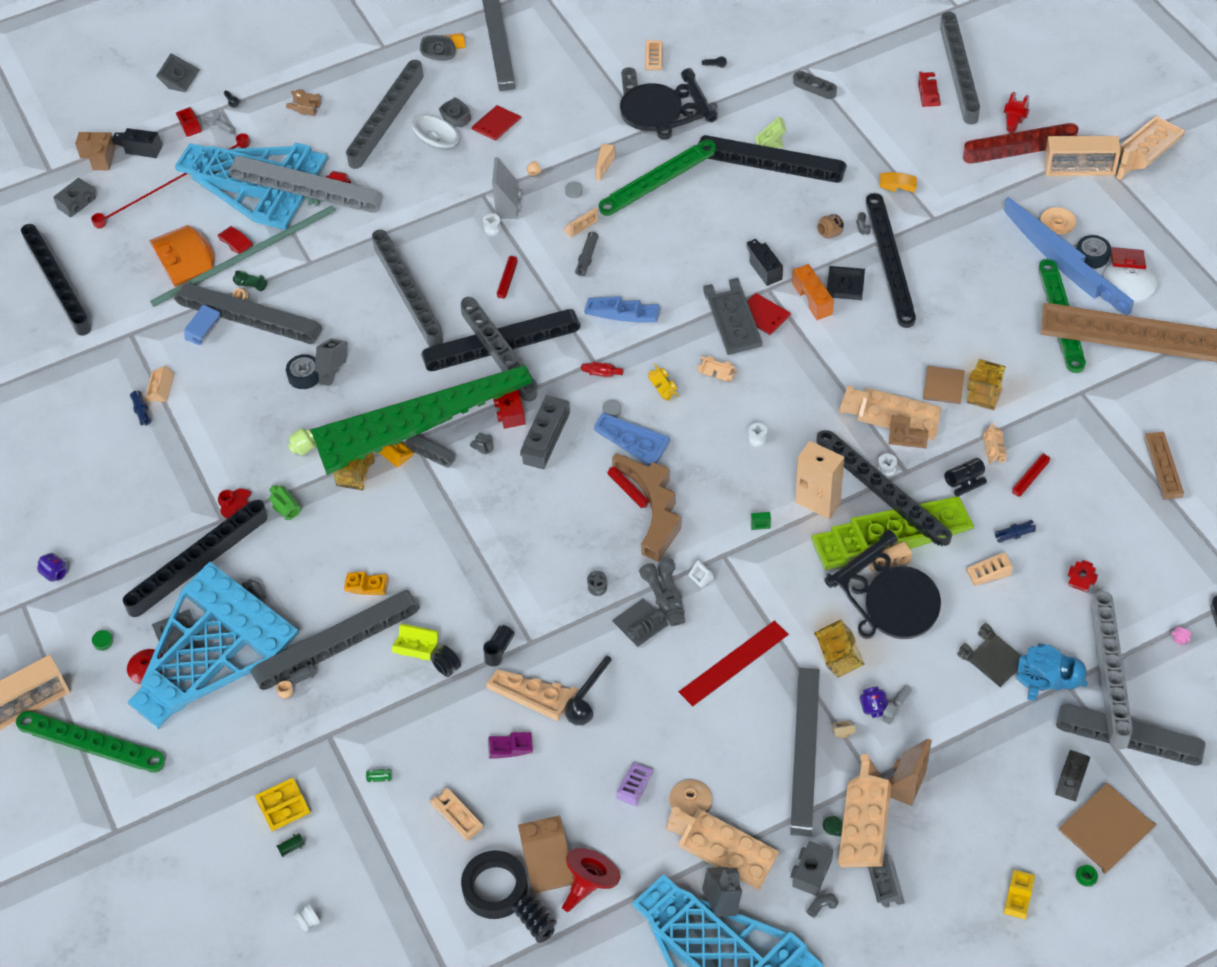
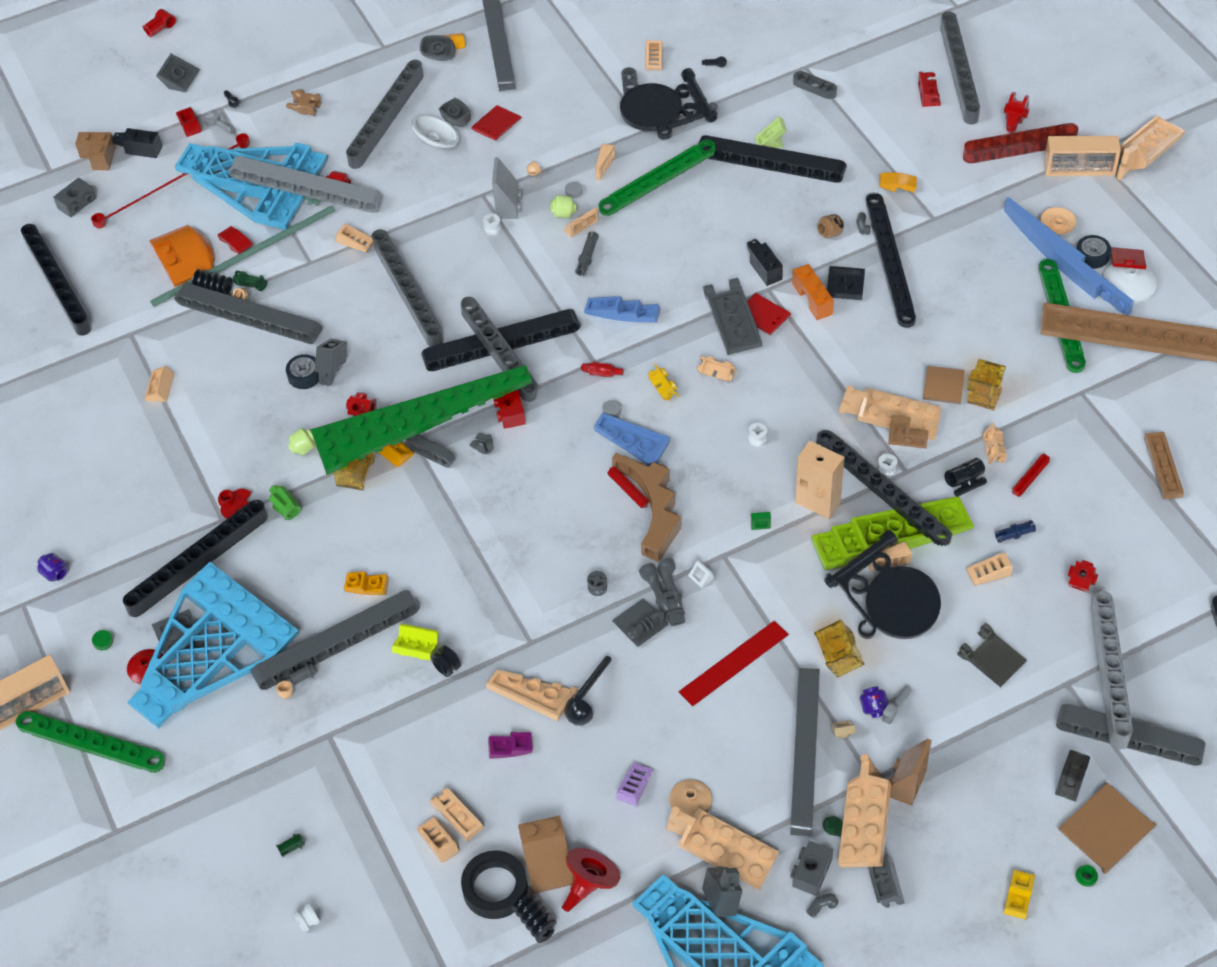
dark blue pin [130,391,152,426] -> none
medium blue hinge [184,305,220,345] -> none
dark grey arm [242,579,267,601] -> none
yellow slope [254,777,311,832] -> none
green piece [366,769,392,782] -> none
black piece [483,625,515,667] -> none
red axle [496,256,518,299] -> none
dark grey brick [520,395,570,470] -> none
dark azure helmet [1016,643,1088,701] -> none
bright pink plate [1171,627,1191,645] -> none
none -> red piece [142,9,176,37]
none -> black piece [192,269,233,295]
none -> light nougat slope [335,223,373,252]
none -> red brick [346,392,377,416]
none -> light nougat slope [416,817,459,863]
none -> yellowish green head [550,195,576,219]

